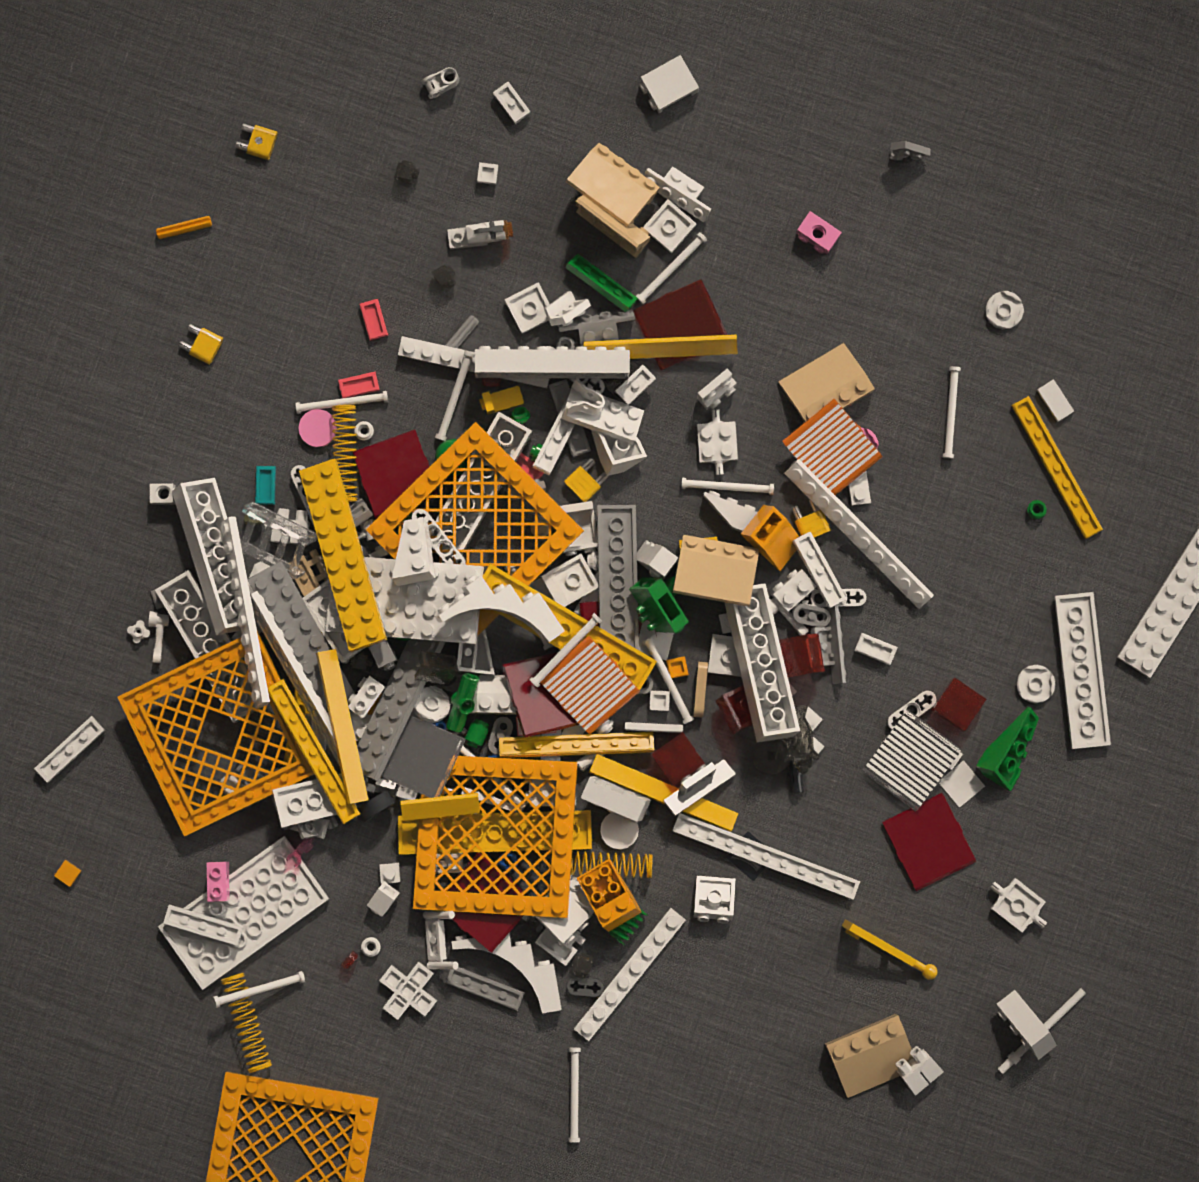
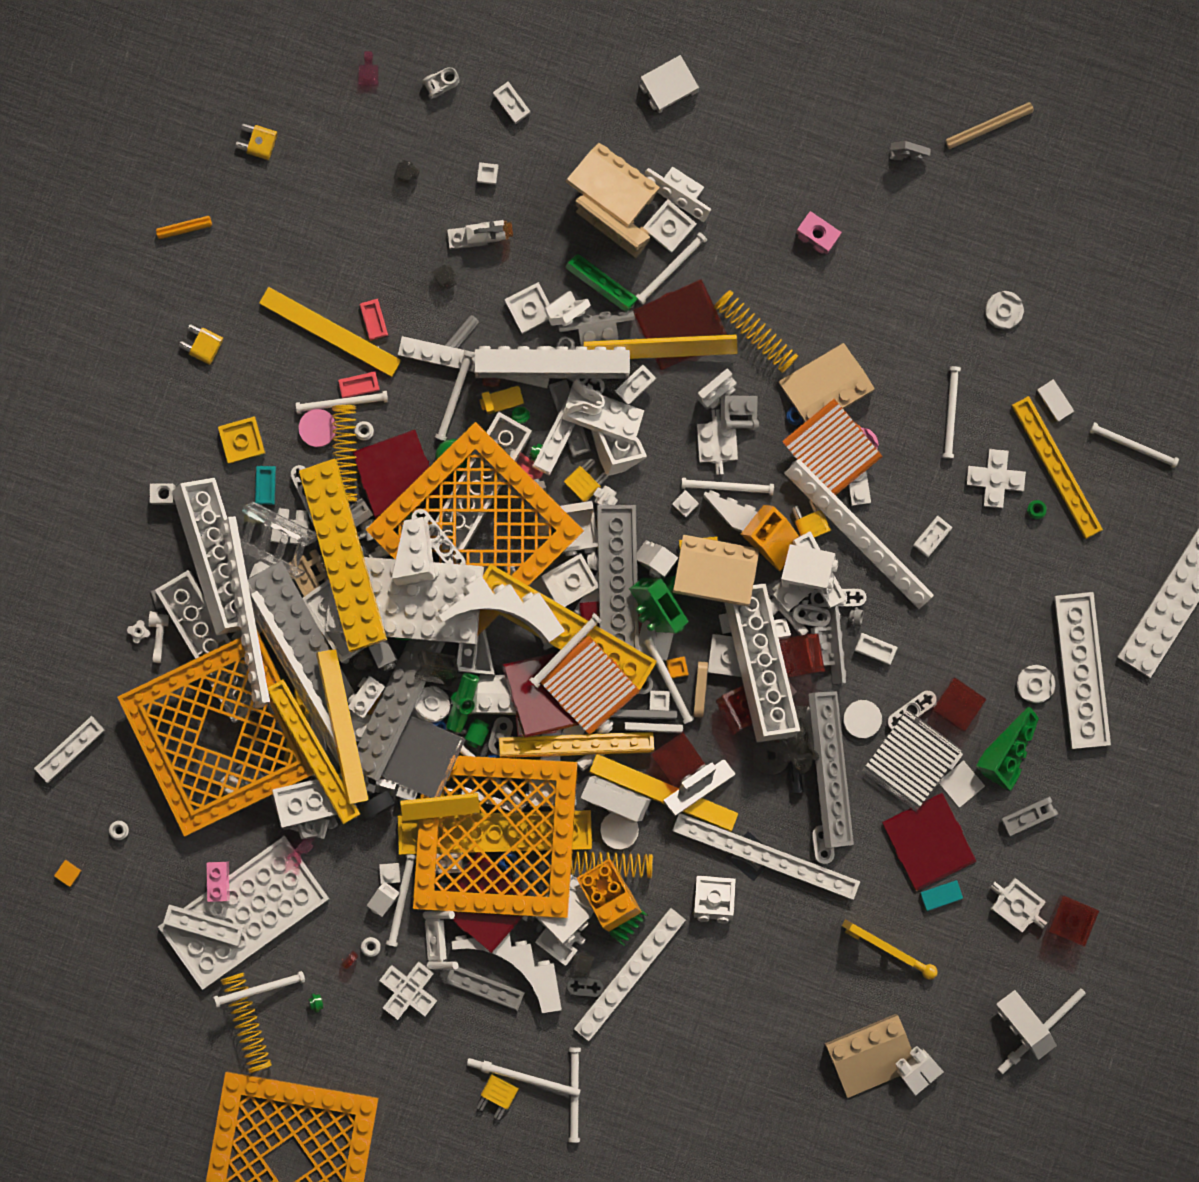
none -> white plate [109,821,129,840]
none -> yellow plate [218,416,266,464]
none -> yellow tile [259,287,401,377]
none -> green plate [308,994,323,1013]
none -> clear pink plate [359,51,379,86]
none -> white bar [386,854,417,947]
none -> white bar [467,1058,581,1097]
none -> yellow piece [477,1074,519,1120]
none -> white gear [593,486,618,505]
none -> light grey tile [610,709,677,719]
none -> white plate [672,490,699,518]
none -> yellow piece [714,290,798,373]
none -> light grey plate [721,395,759,430]
none -> white plate [774,618,791,640]
none -> white panel [781,544,838,595]
none -> blue plate [786,407,803,426]
none -> light grey plate [809,691,854,848]
none -> white plate [812,825,834,864]
none -> white tile [843,700,882,738]
none -> light grey plate [849,607,864,626]
none -> white plate [913,516,952,557]
none -> teal tile [920,880,963,911]
none -> tan axle [945,102,1034,149]
none -> white plate [966,449,1026,508]
none -> light grey plate [1001,796,1058,836]
none -> clear red brick [1045,895,1099,947]
none -> white bar [1090,422,1179,469]

